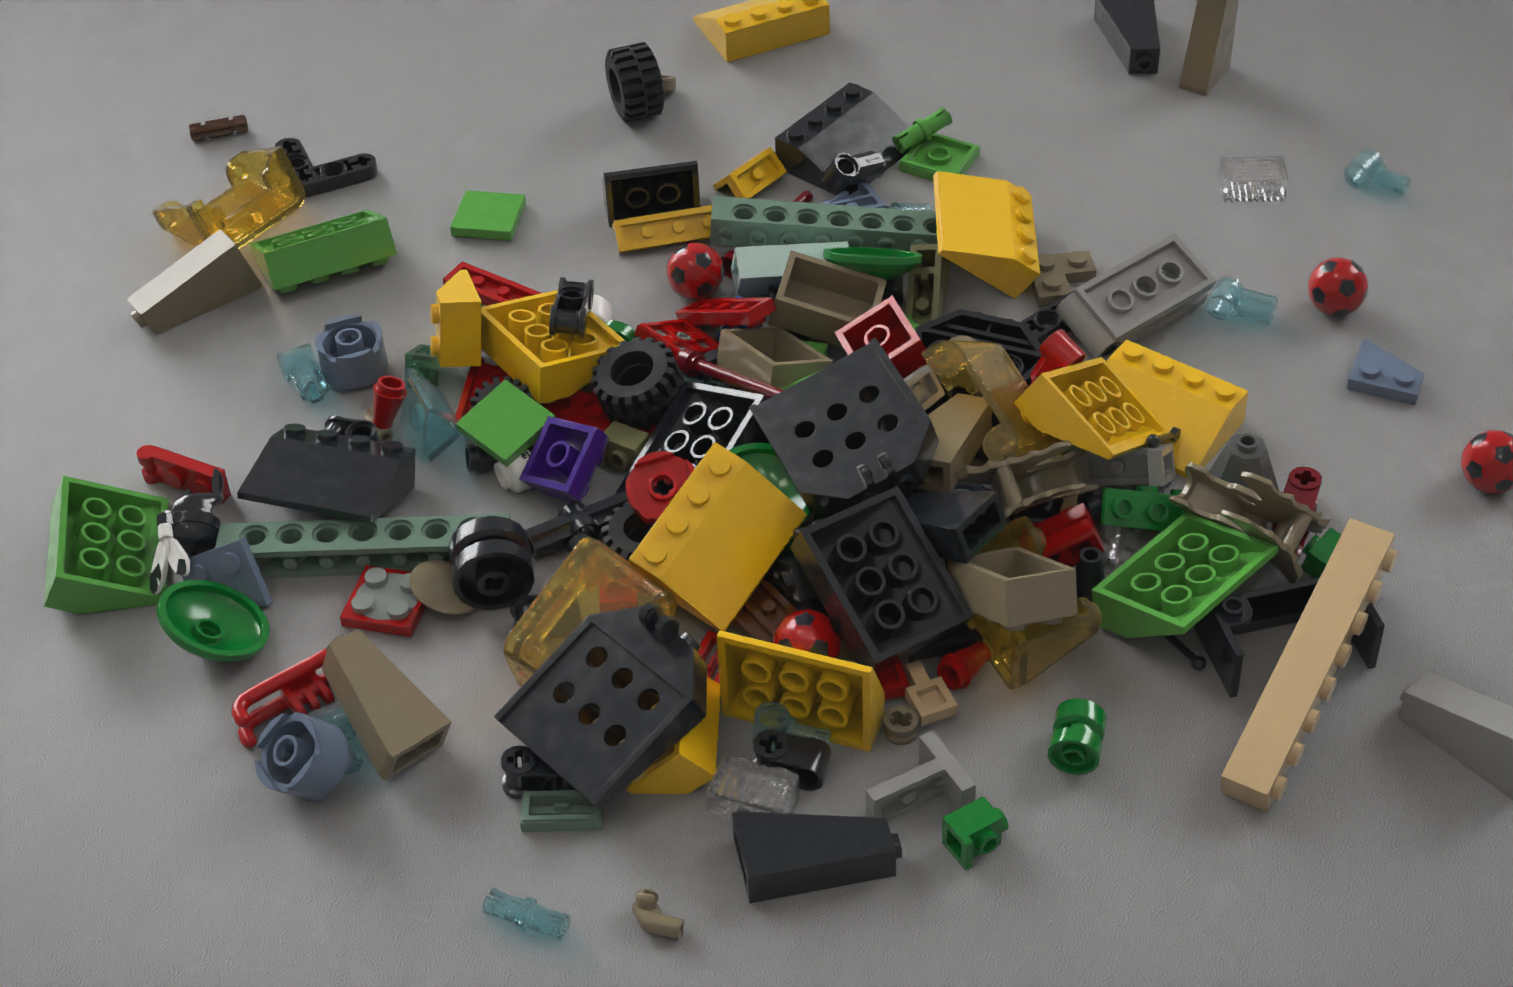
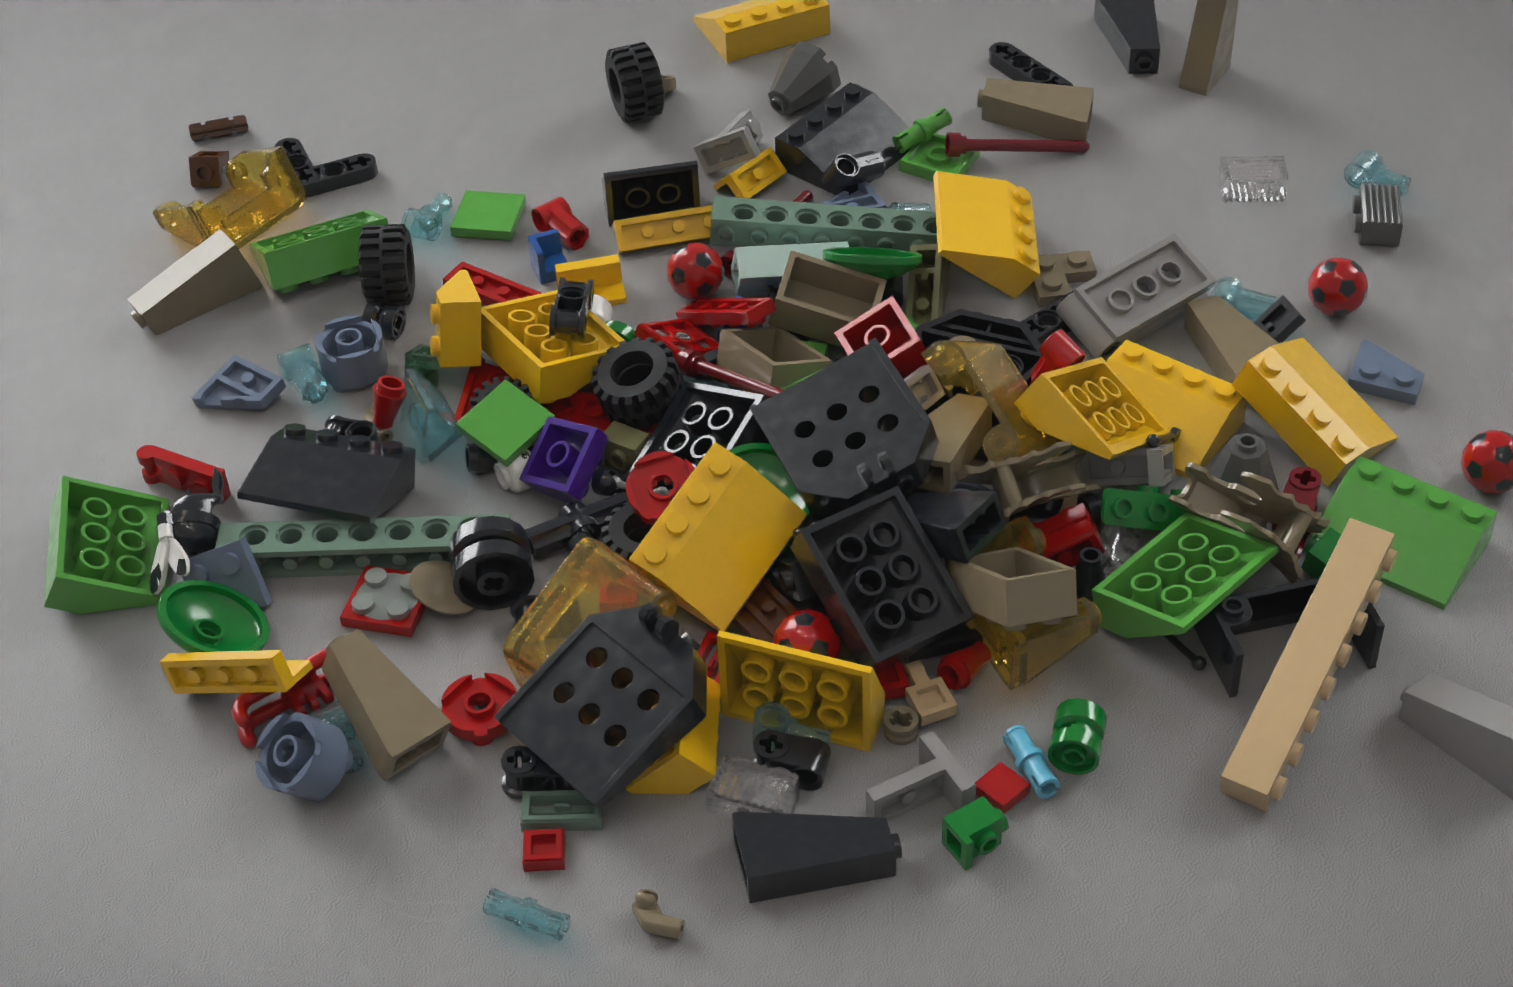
none -> yellow panel [159,650,313,694]
none -> reddish brown bracket [188,151,230,187]
none -> sand blue wing [191,354,286,410]
none -> black tyre [359,224,415,306]
none -> black wheel [362,301,406,339]
none -> clear light blue pin [401,193,453,241]
none -> red plate [441,673,516,746]
none -> red tile [522,828,566,872]
none -> blue panel [528,229,567,285]
none -> red piece [531,197,590,250]
none -> yellow panel [555,254,627,305]
none -> black hinge [591,466,669,496]
none -> light grey bracket [693,110,763,174]
none -> dark grey cone [768,40,841,115]
none -> dark red piece [945,132,1090,157]
none -> red tile [974,761,1031,814]
none -> dark tan slope [977,78,1094,141]
none -> black beam [989,42,1073,86]
none -> medium azure pin [1003,725,1060,799]
none -> dark tan slope [1184,295,1279,383]
none -> yellow slope [1232,337,1398,487]
none -> black bracket [1253,295,1306,343]
none -> bright green slope [1309,456,1498,610]
none -> dark grey brick [1352,183,1403,246]

